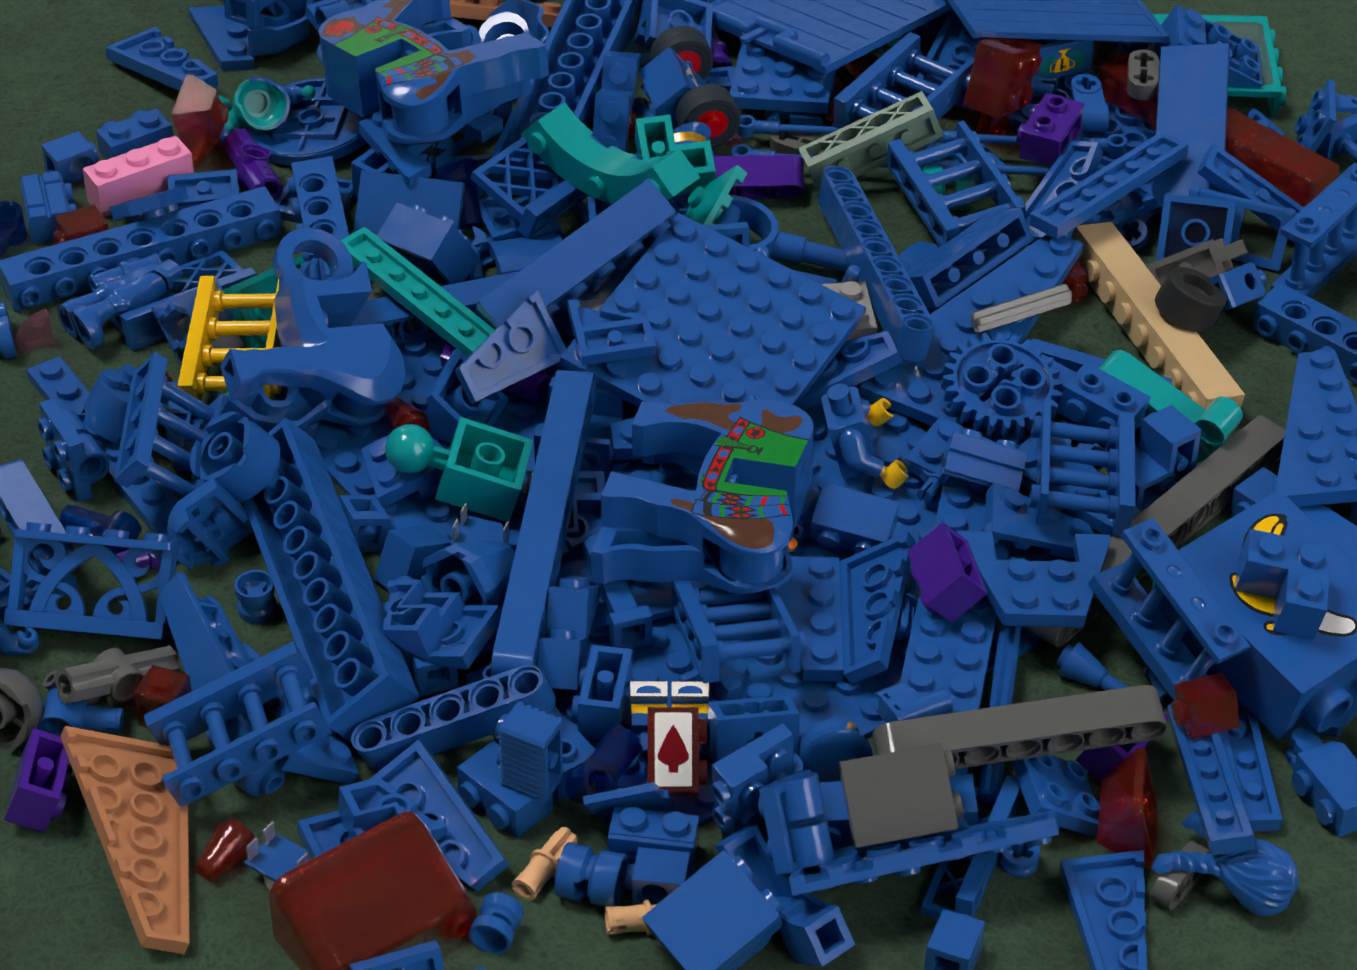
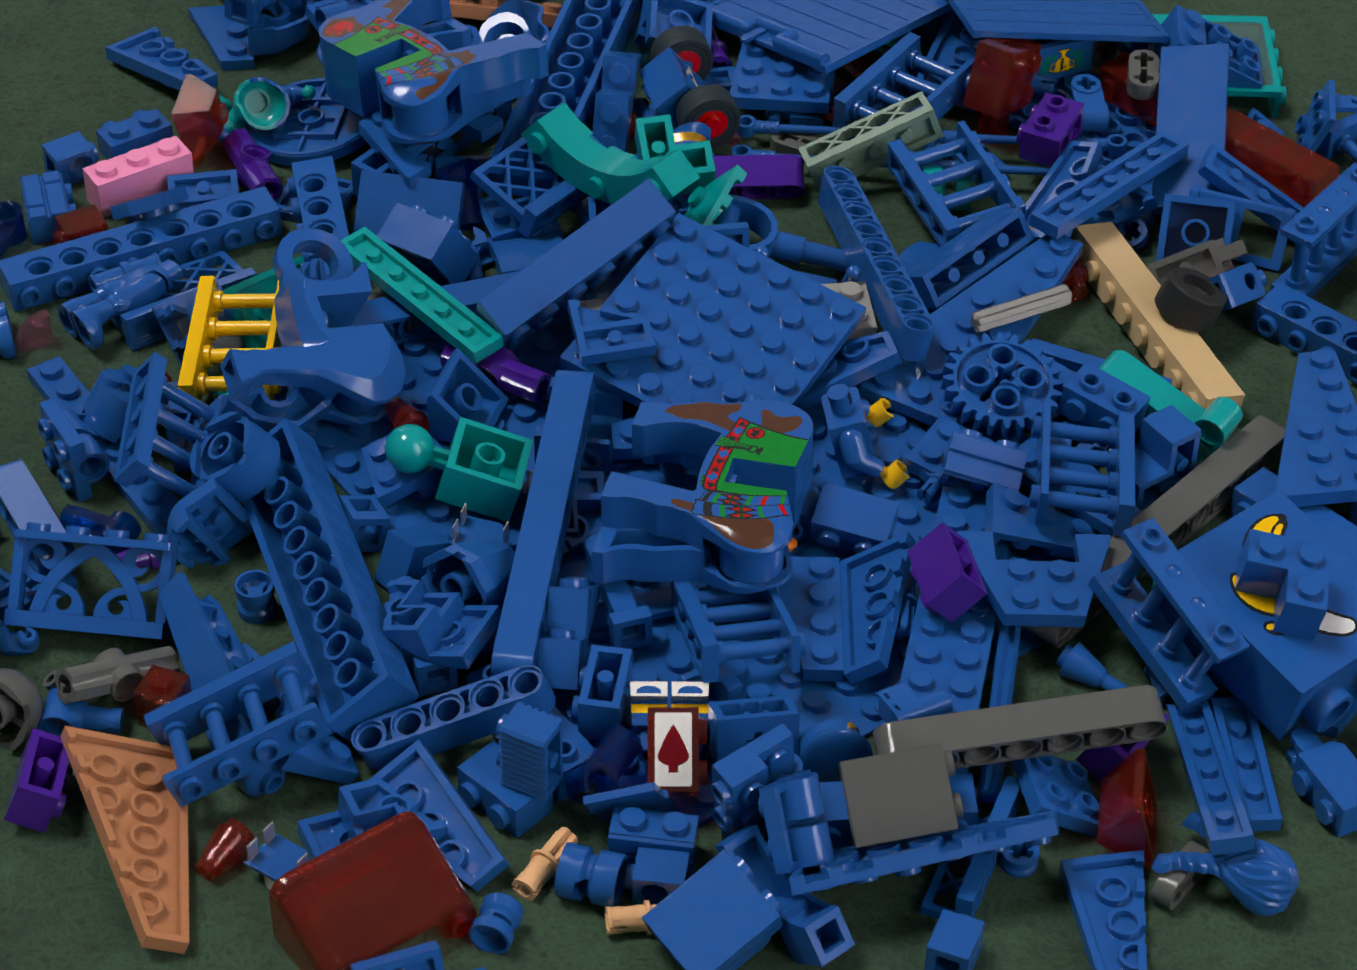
blue wing [455,290,566,404] -> none
clear red brick [1171,673,1239,739] -> none

